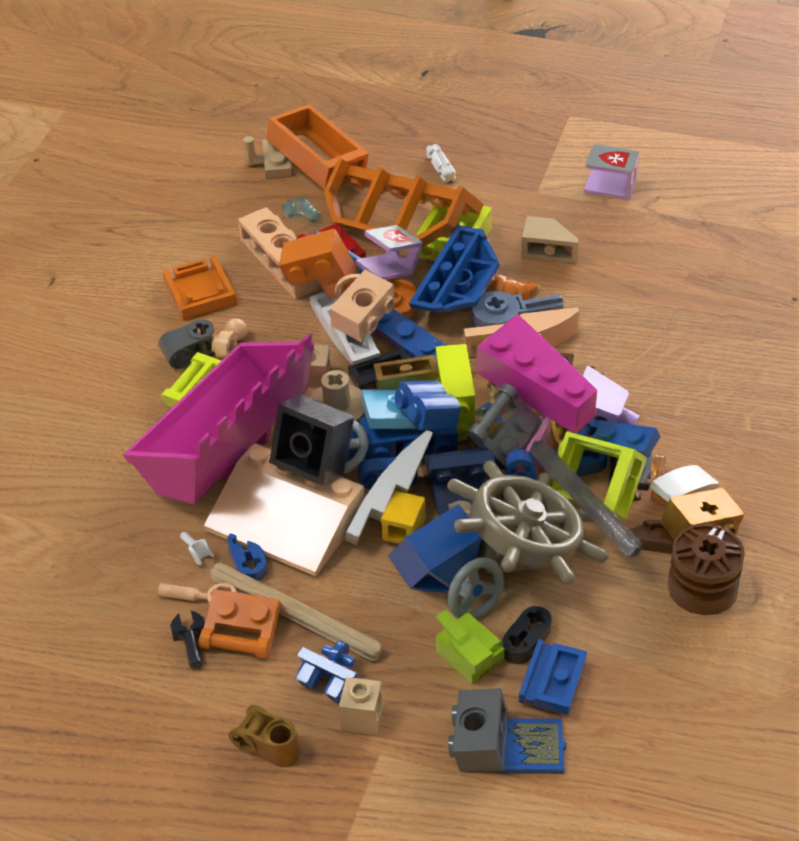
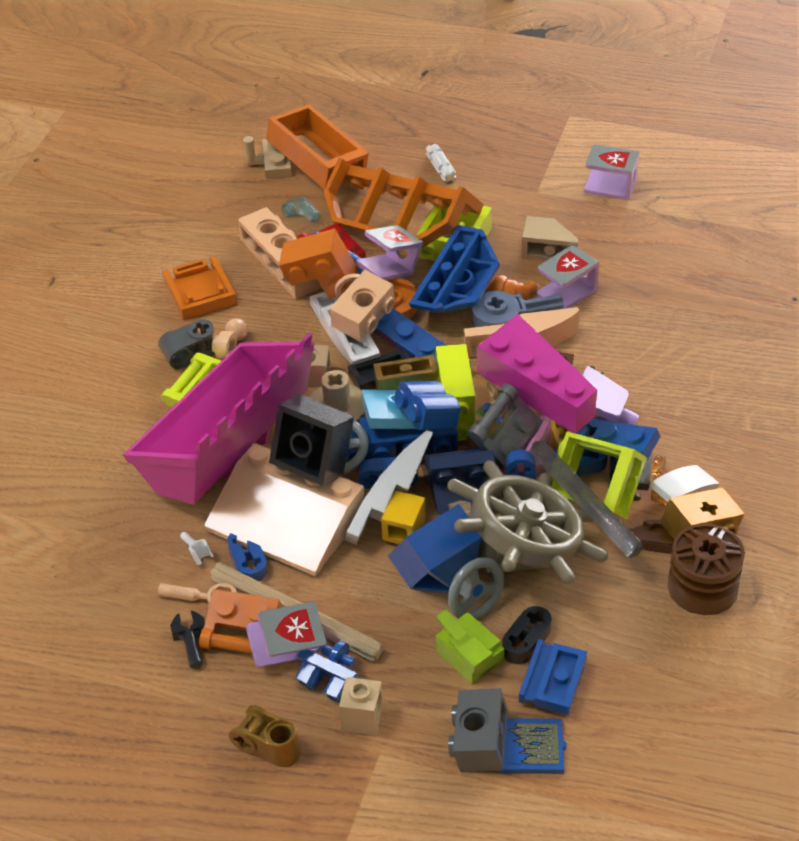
none -> piece [246,601,327,668]
none -> piece [537,245,599,309]

